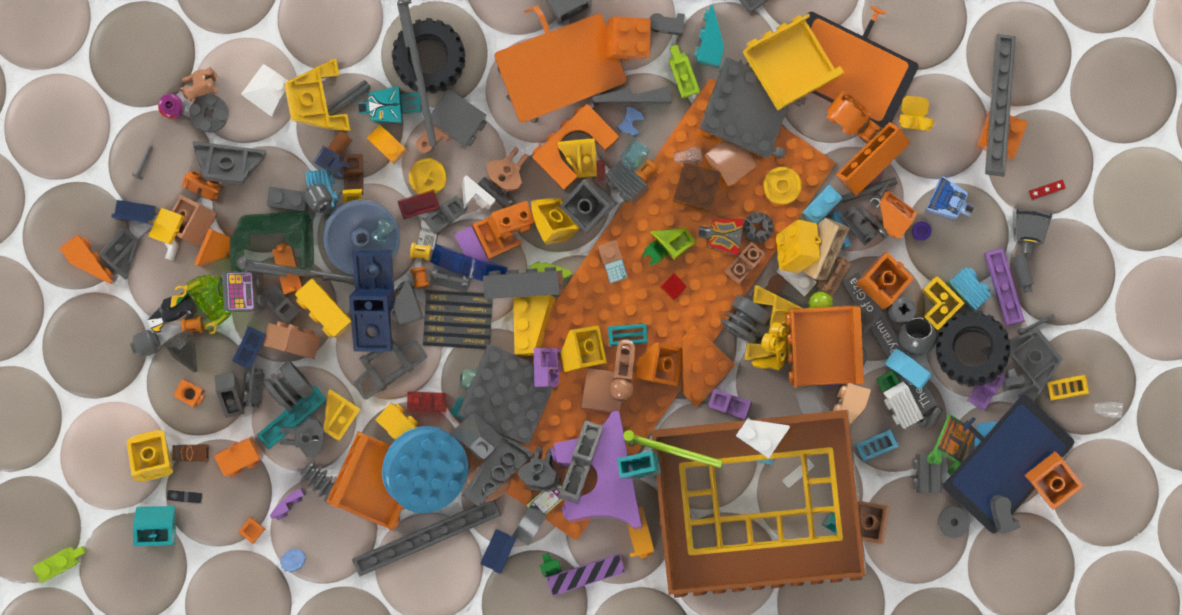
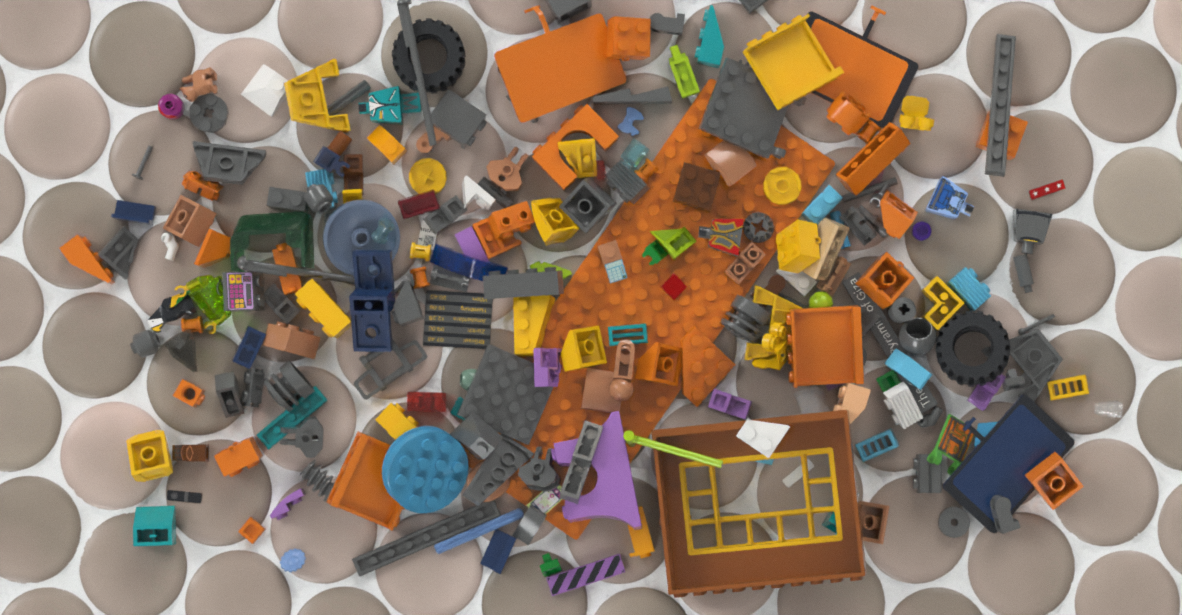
lime hinge [32,546,87,584] -> none
yellow piece [148,208,184,245] -> none
yellow wing [323,389,360,441] -> none
teal torso [617,451,661,479] -> none
clear cone [674,146,703,165] -> none
medium lavender tile [984,248,1025,327] -> none
none -> medium blue axle [434,508,524,554]

